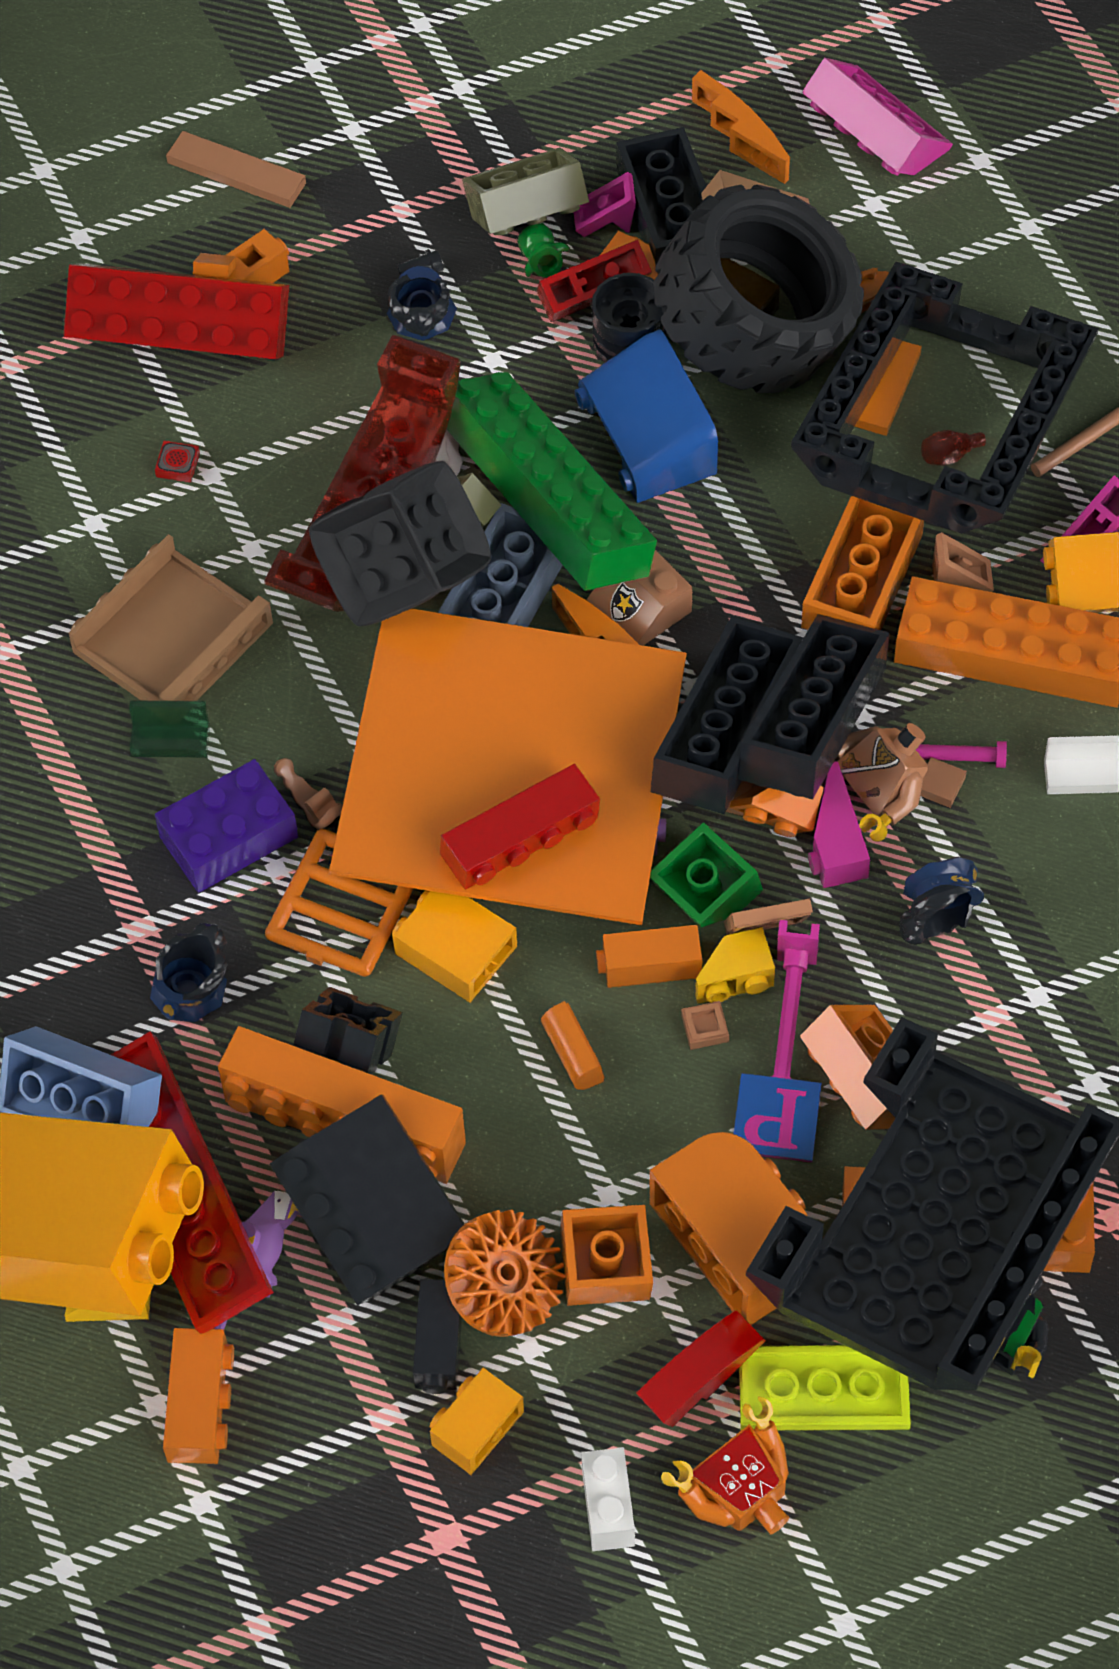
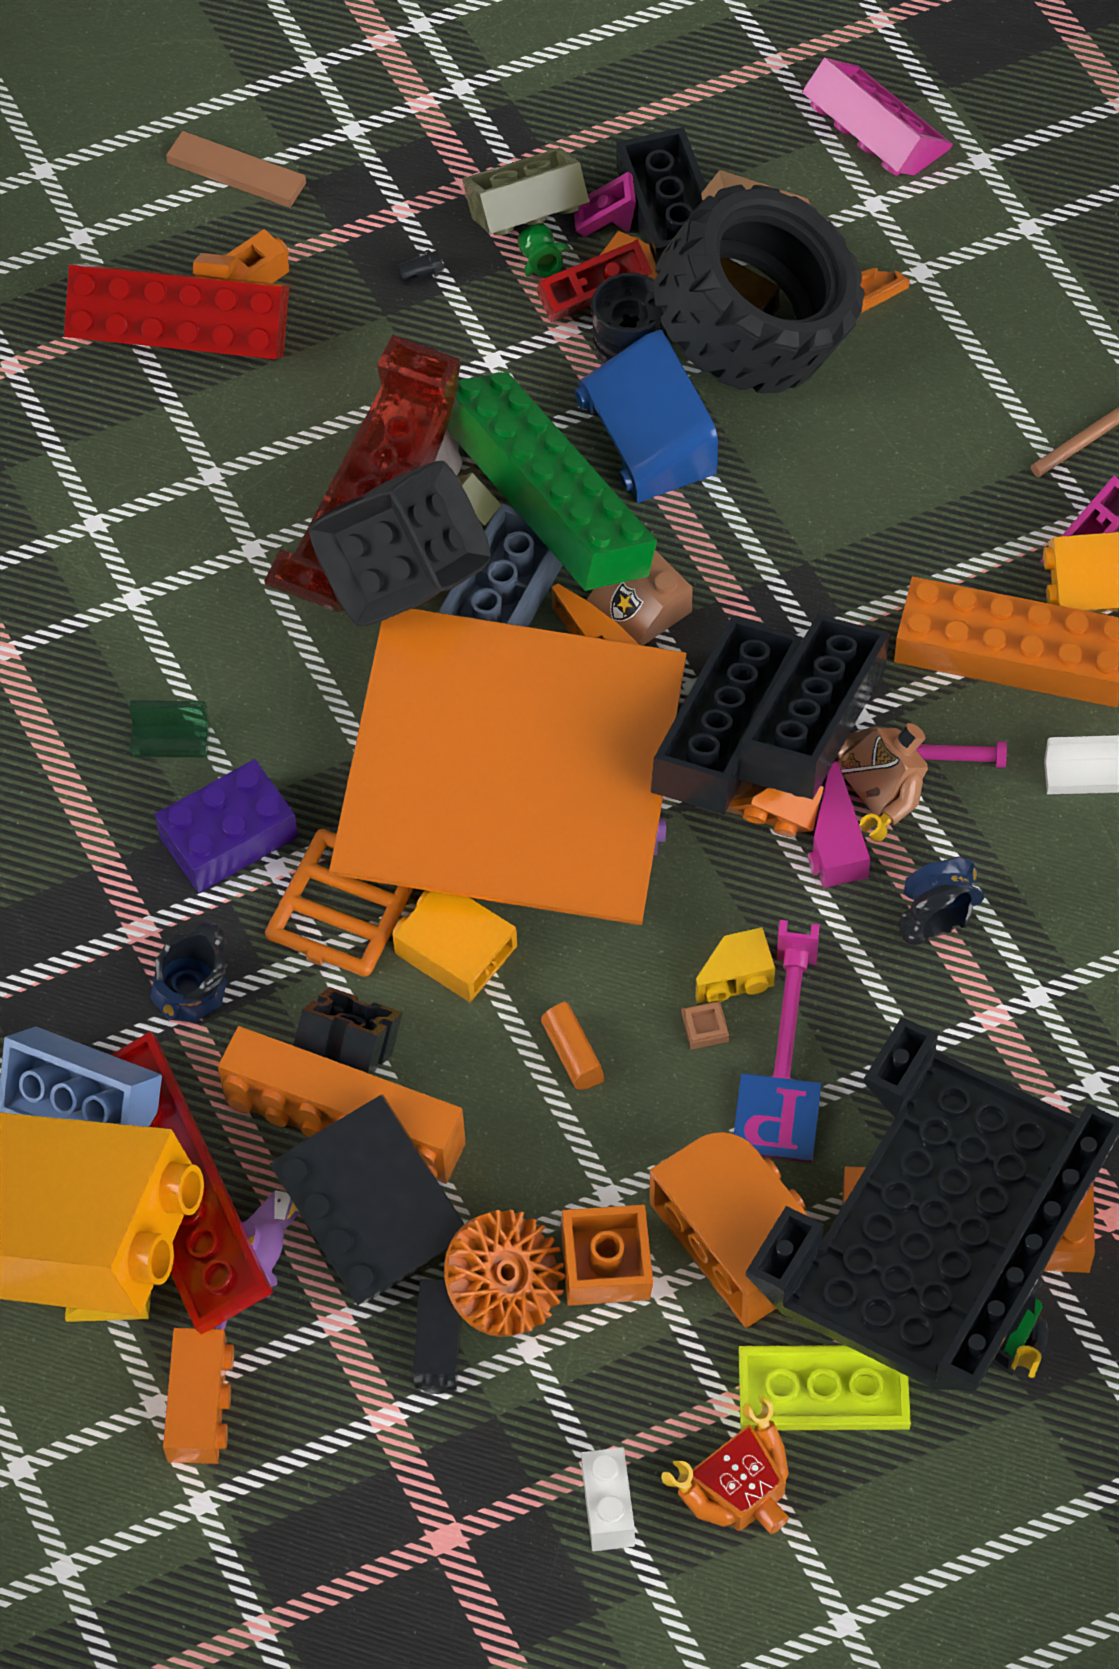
medium nougat panel [69,534,273,724] -> none
red tile [155,441,200,483] -> none
nougat piece [274,758,343,829] -> none
piece [387,266,457,341] -> none
light orange brick [430,1368,524,1475] -> none
red brick [440,763,600,890] -> none
orange brick [596,925,702,988] -> none
red slope [636,1310,766,1428] -> none
green slope [650,822,763,927] -> none
orange slope [692,70,790,184] -> none
nougat tile [724,899,813,935] -> none
black slope [791,262,1099,534] -> none
slope [800,1005,895,1130] -> none
orange brick [801,496,924,630] -> none
orange tile [855,341,922,436] -> none
clear red piece [921,429,986,466] -> none
nougat tile [921,757,967,808] -> none
nougat slope [932,532,994,592] -> none

